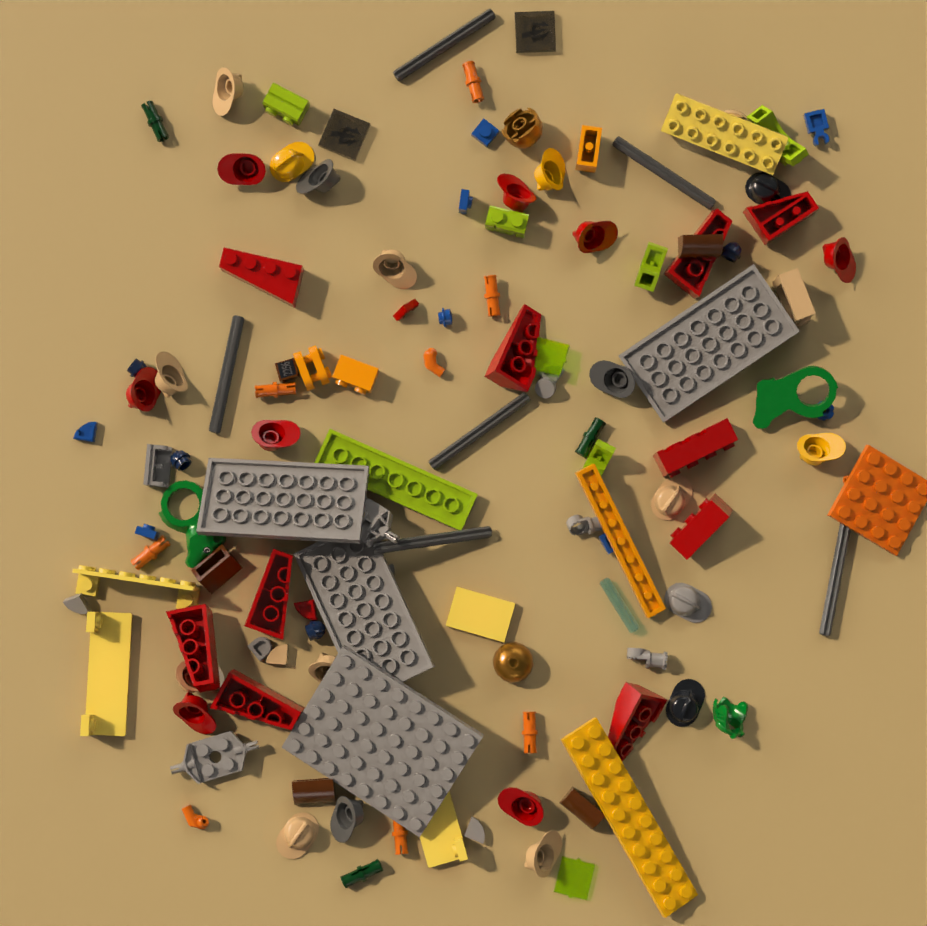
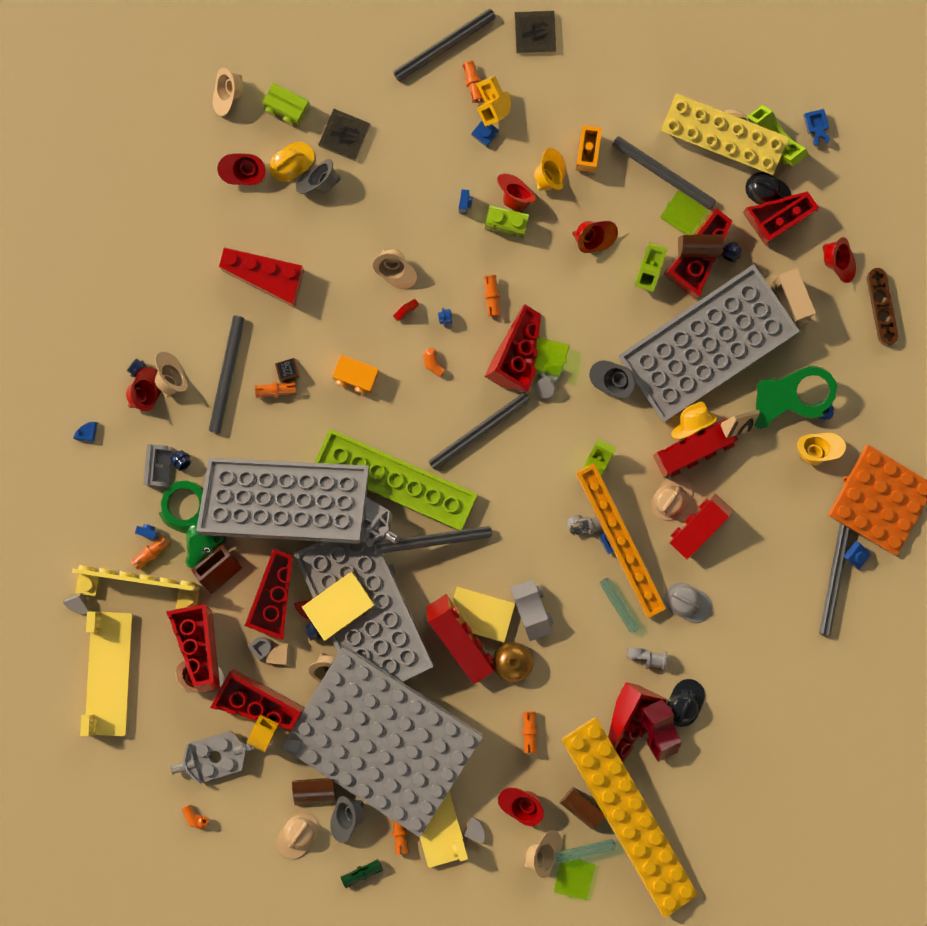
dark green pin [141,101,169,142] -> none
red piece [173,692,217,734] -> none
red piece [251,420,301,451] -> none
light orange brick [293,345,332,391] -> none
pearl gold cylinder [501,108,543,149] -> none
dark green pin [575,417,606,458] -> none
green helmet [713,697,748,739] -> none
none -> yellow brick [246,715,278,752]
none -> light yellow tile [302,571,376,641]
none -> red wedge [426,594,495,684]
none -> yellow brick [476,76,511,126]
none -> light grey brick [510,579,554,641]
none -> clear light blue axle [555,839,616,863]
none -> dark red brick [641,699,682,762]
none -> clear neon green piece [660,190,707,235]
none -> yellow piece [671,402,717,439]
none -> tan slope [720,410,760,438]
none -> blue plate [843,541,871,570]
none -> reddish brown beam [867,268,898,346]

